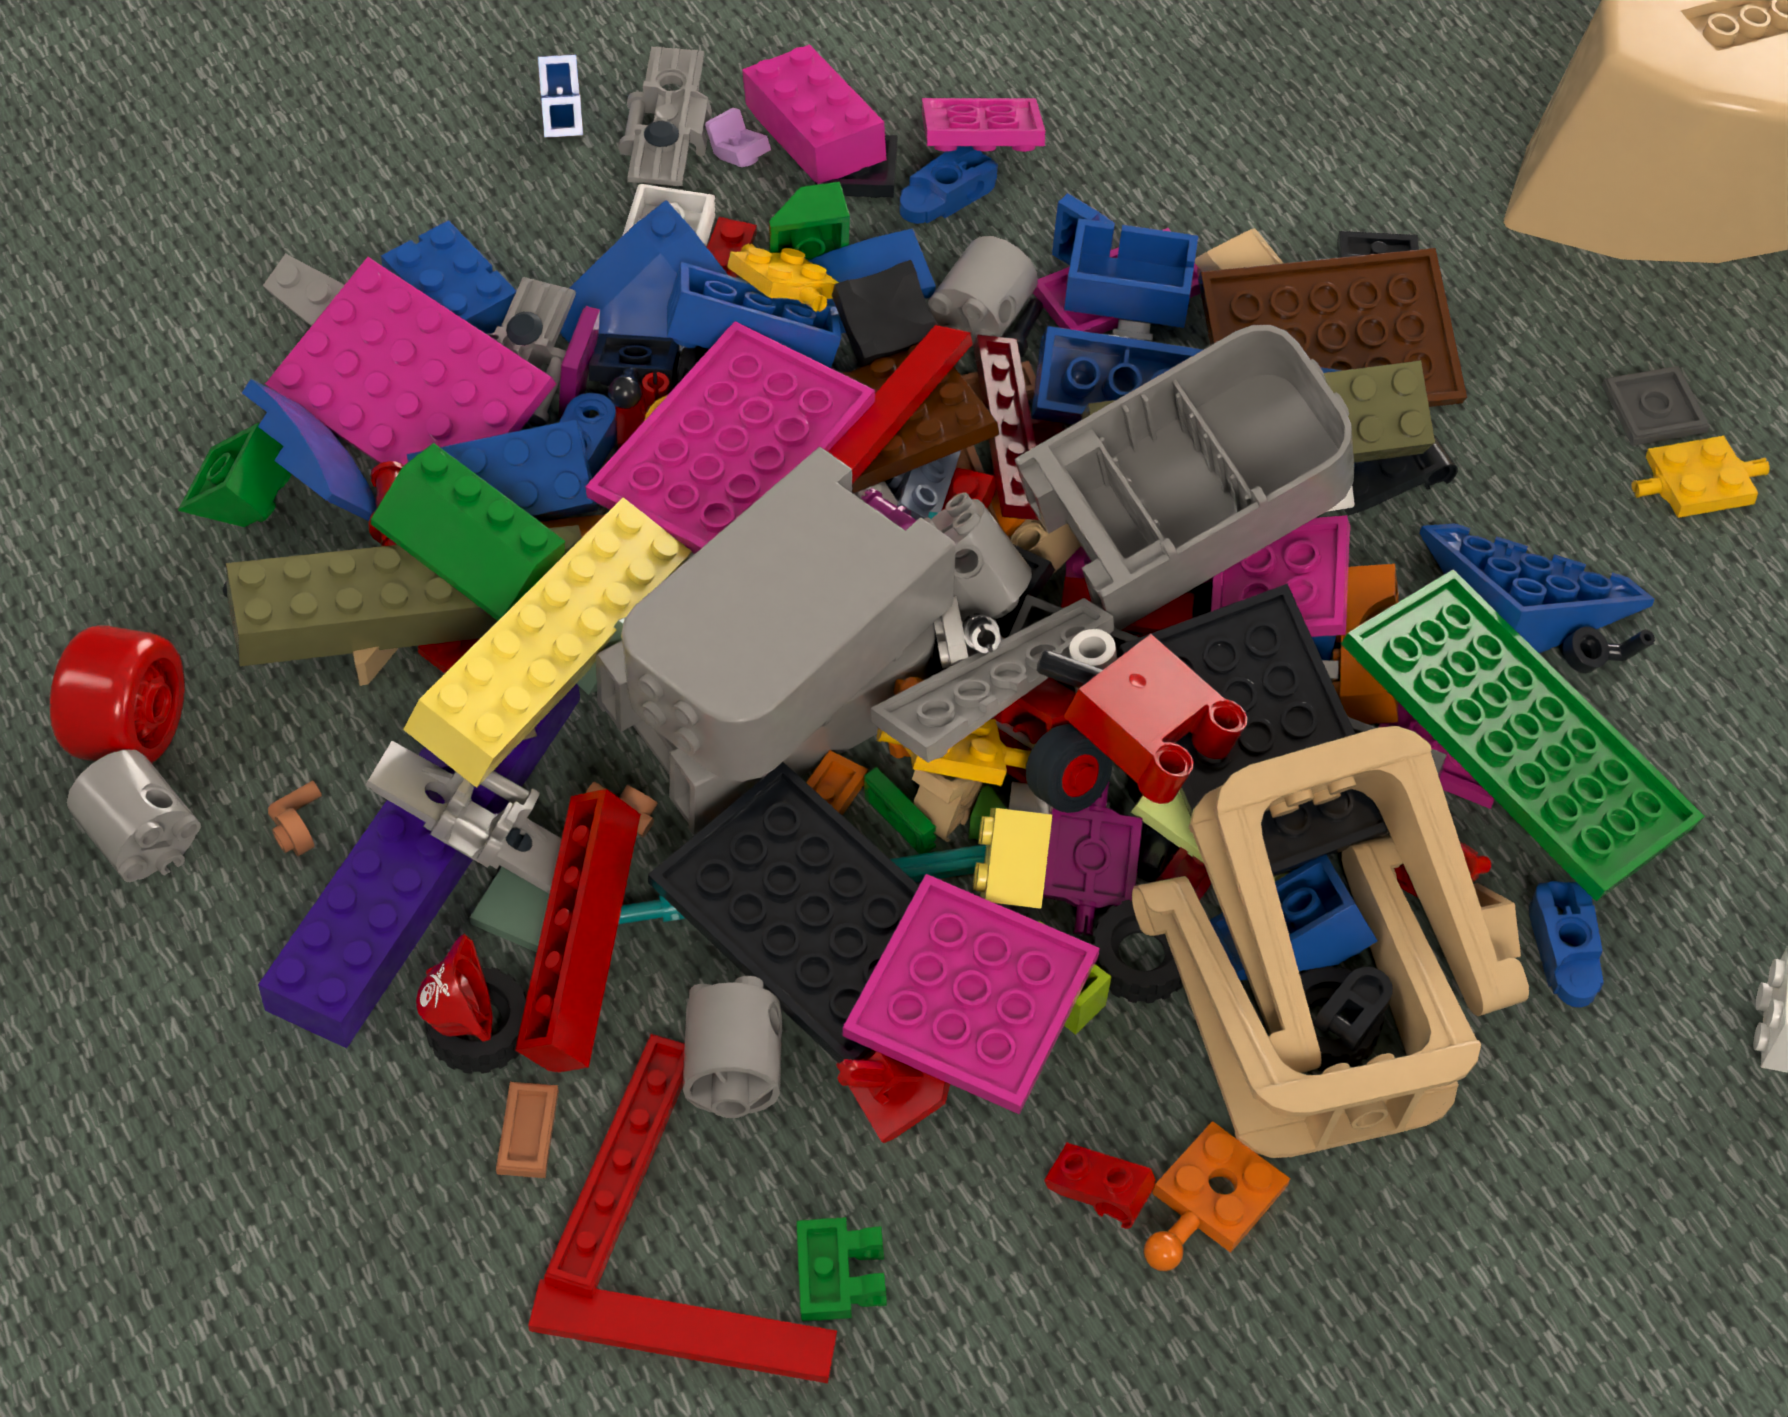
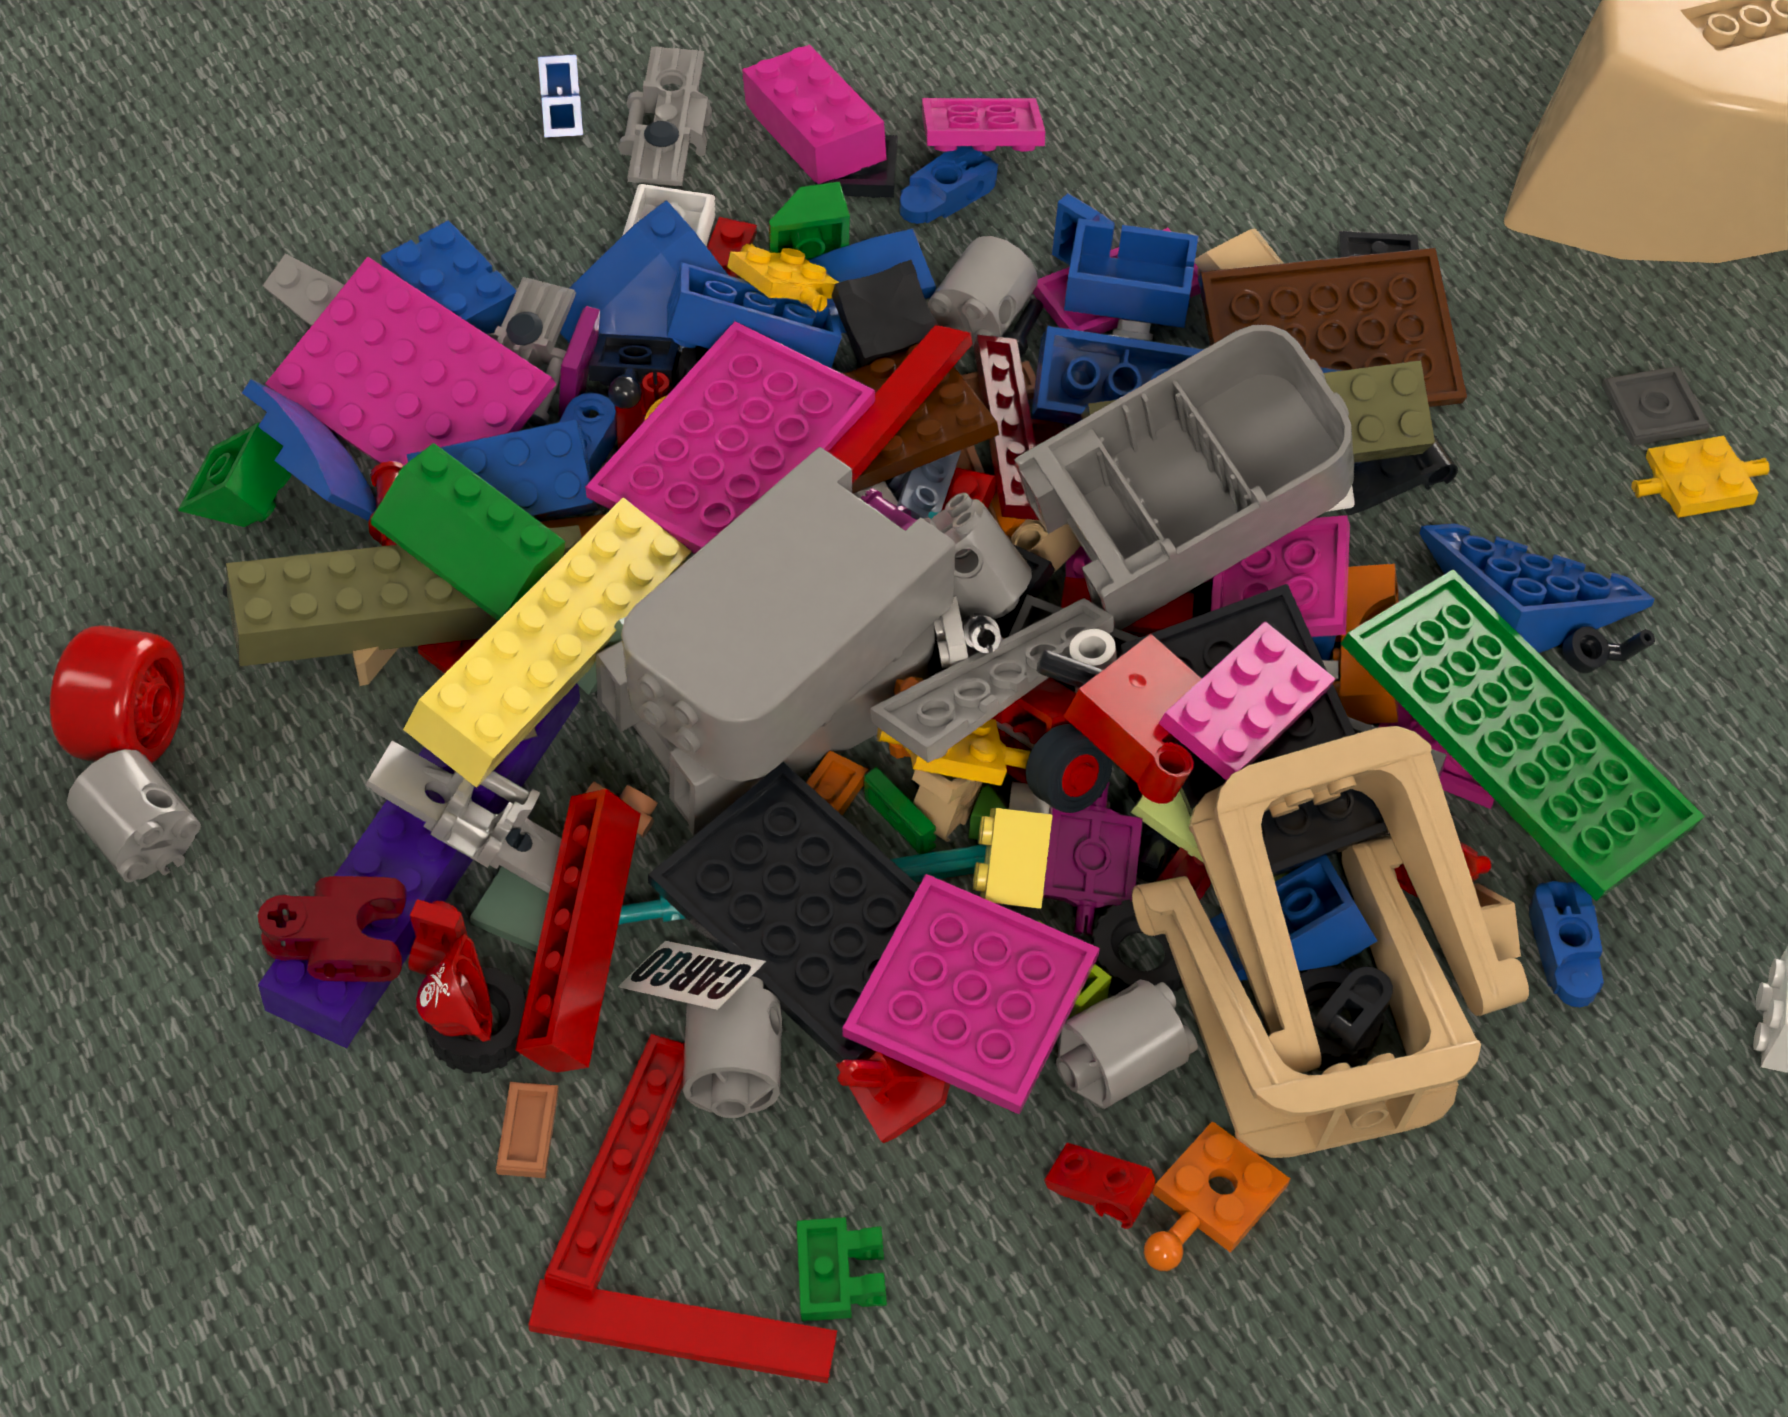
nougat plate [268,781,322,856] -> none
lavender bracket [705,108,771,167] -> none
none -> dark red piece [258,876,407,982]
none -> red plate [408,899,468,975]
none -> sticker [618,941,766,1010]
none -> light grey cylinder [1056,979,1198,1109]
none -> plate [1158,621,1335,780]

